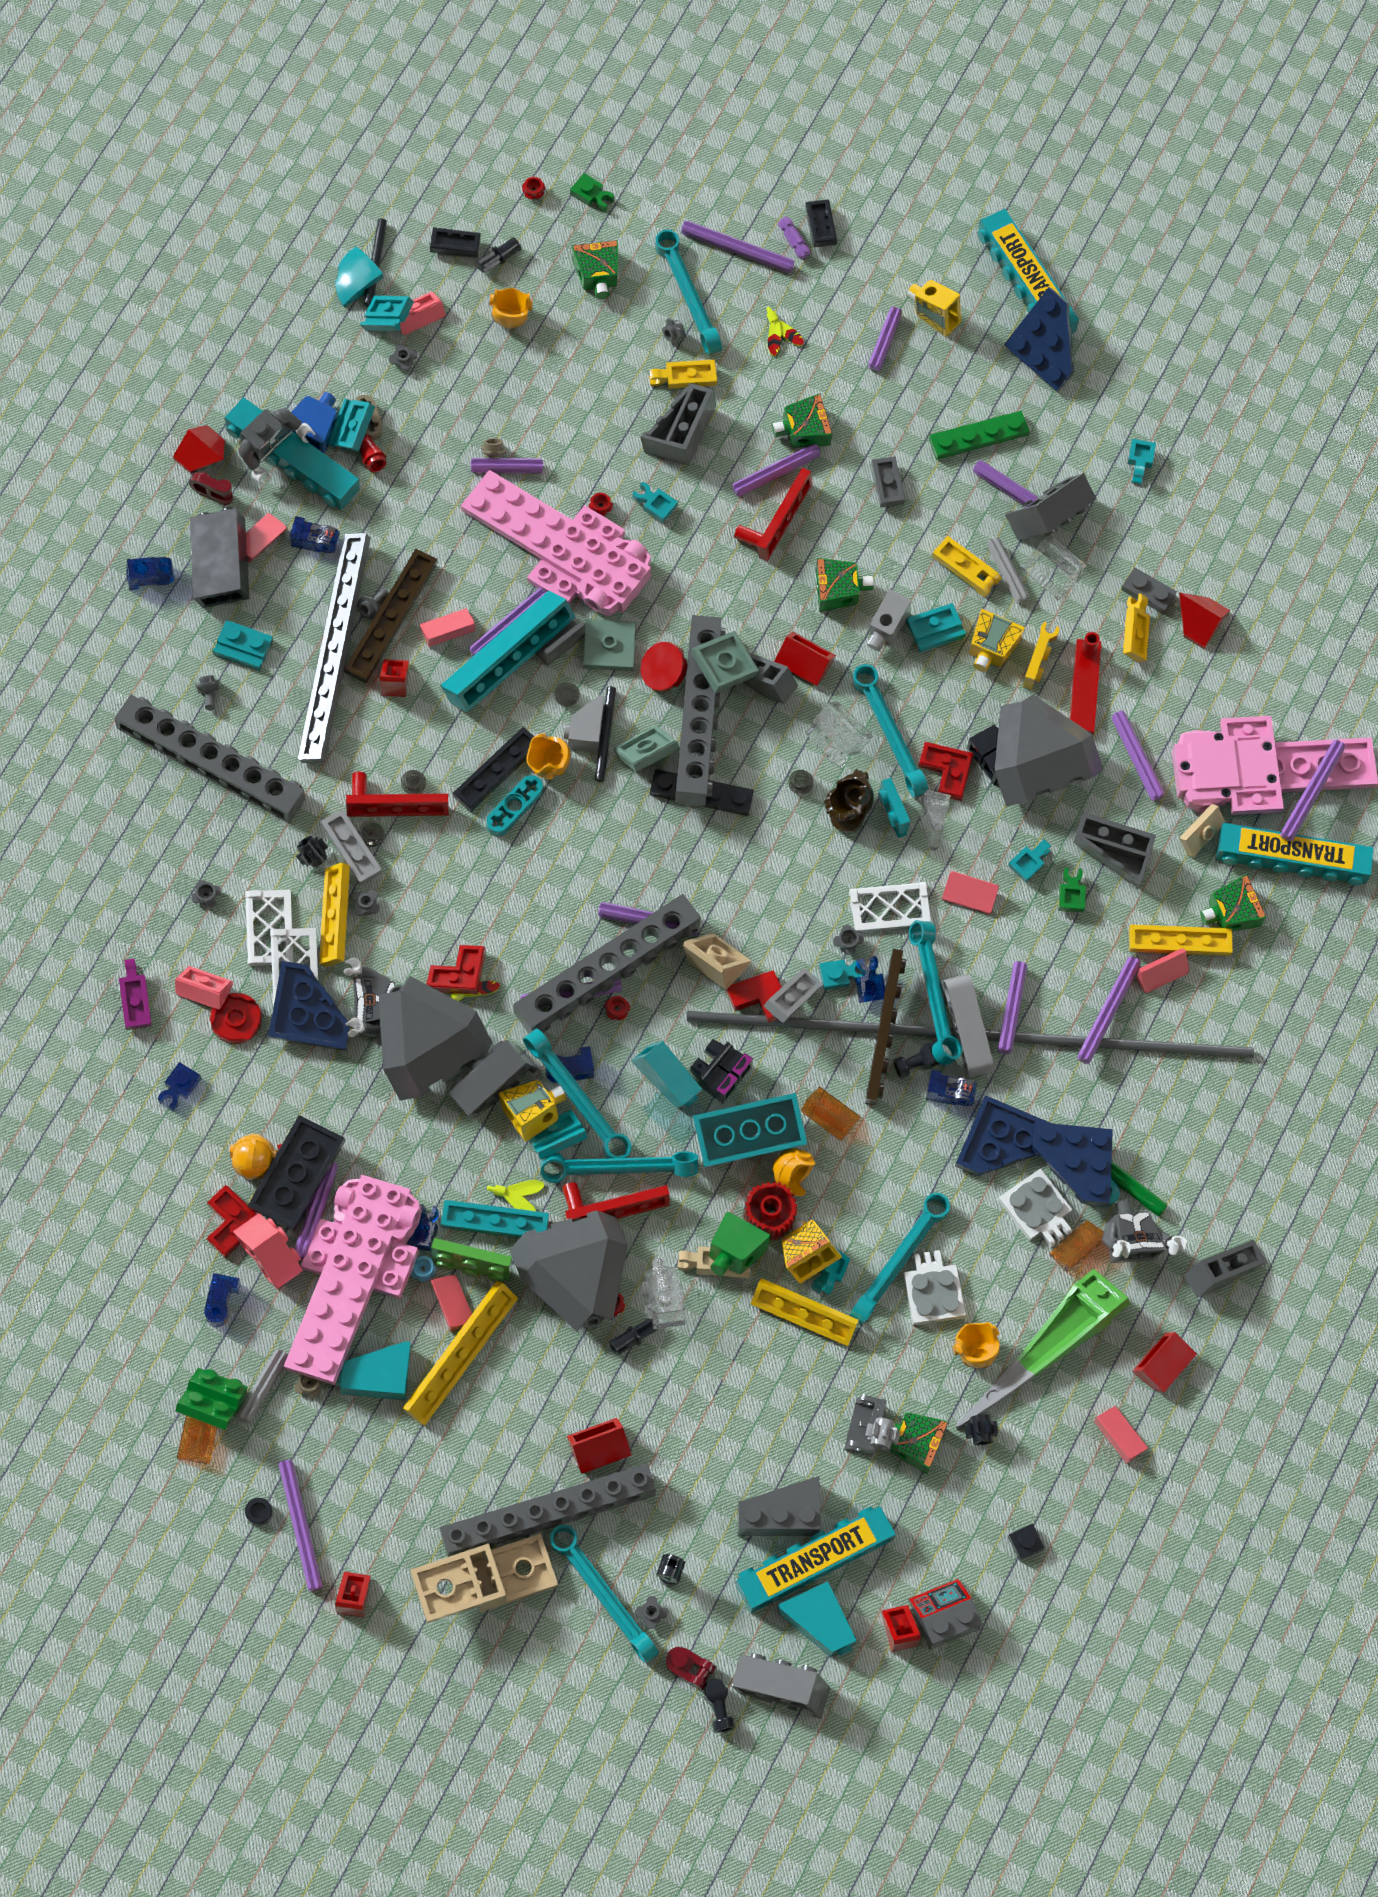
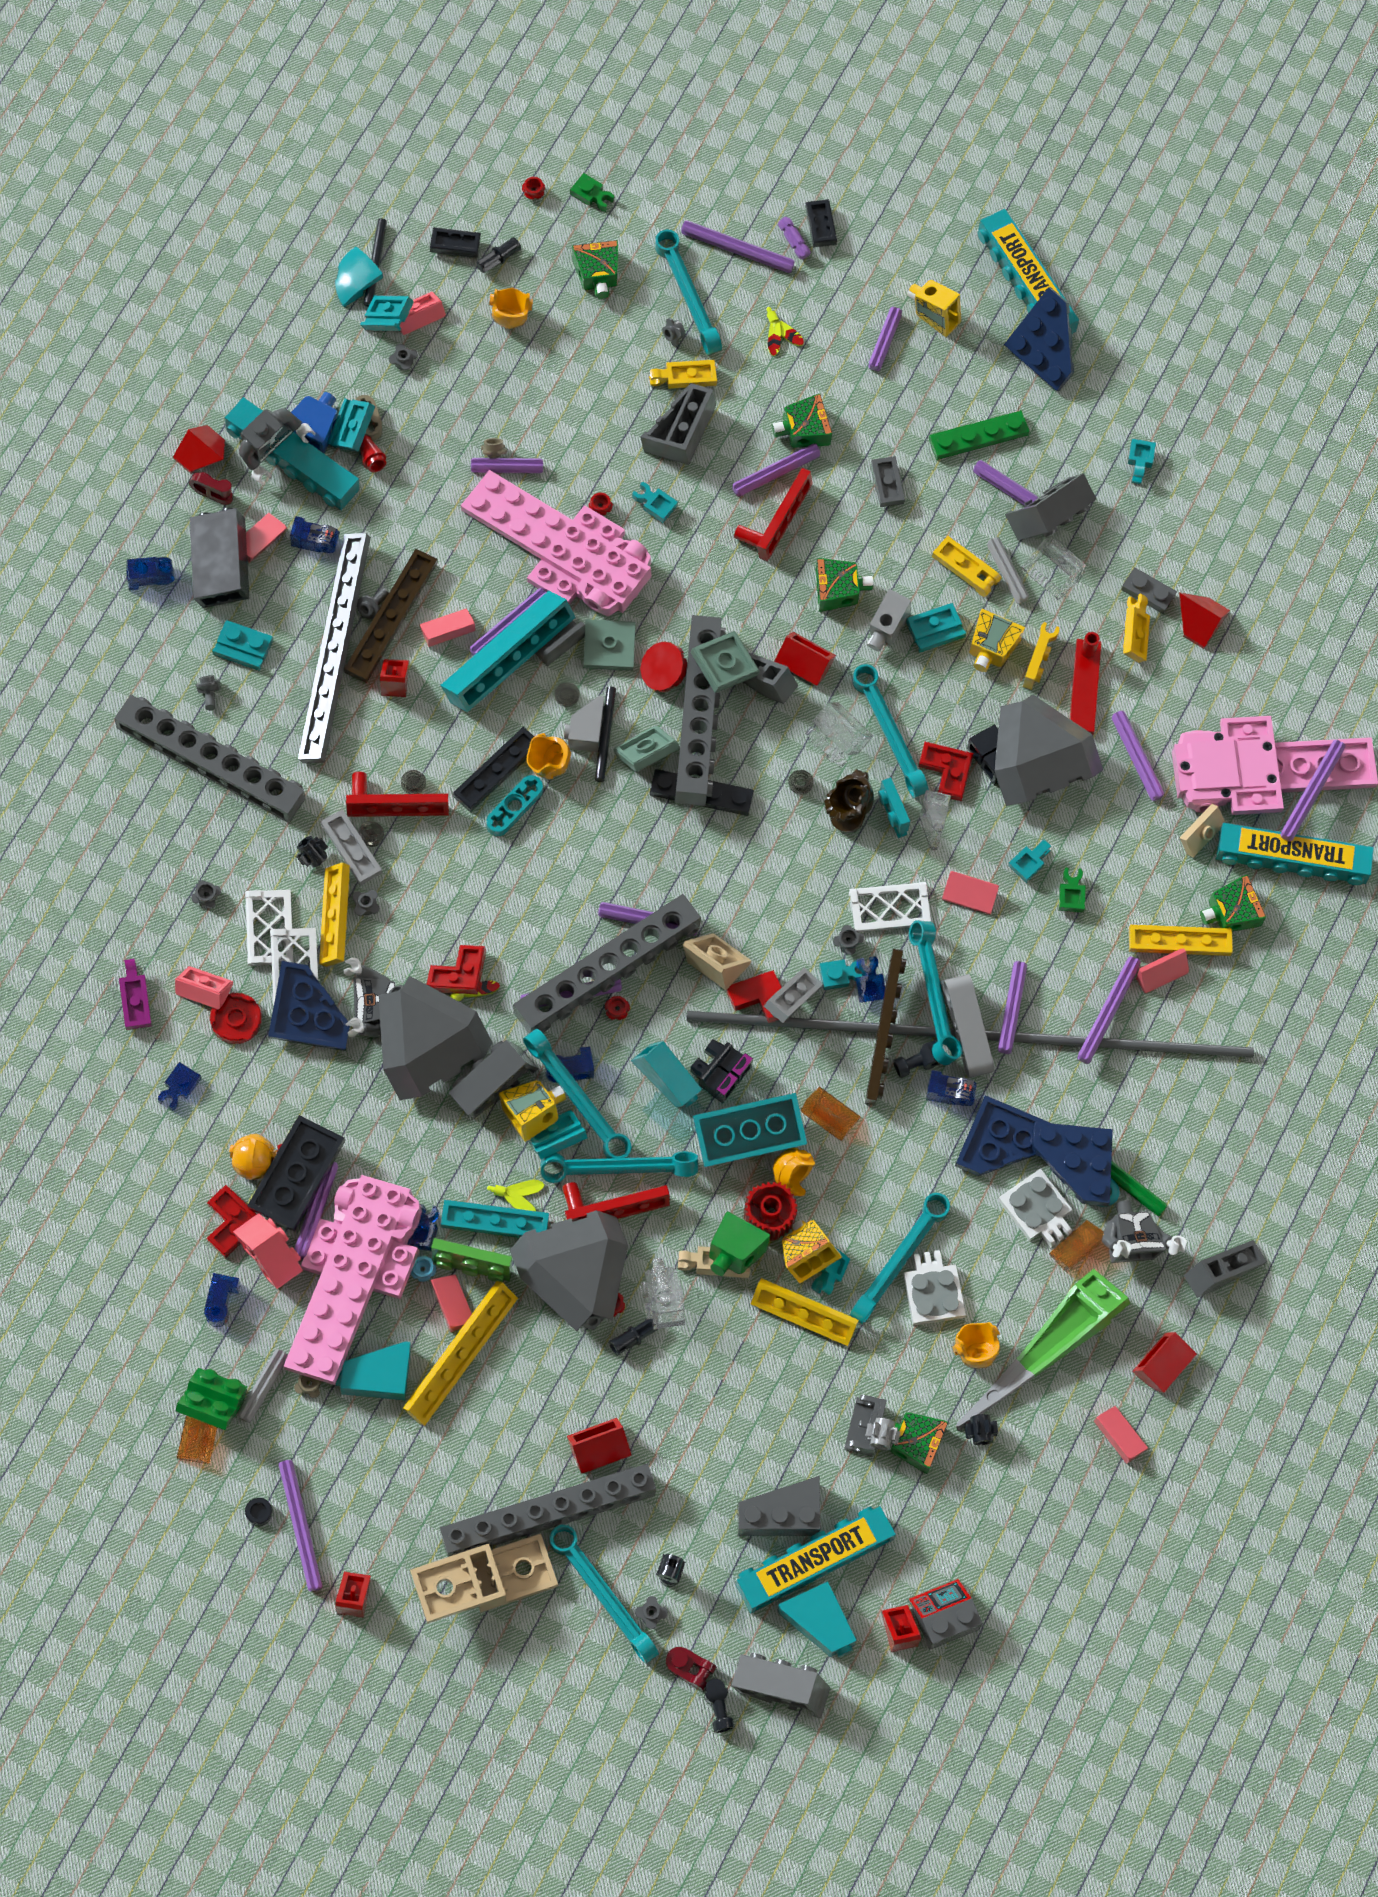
black plate [1008,1523,1045,1561] -> none
dark grey wedge [1073,812,1156,889] -> none

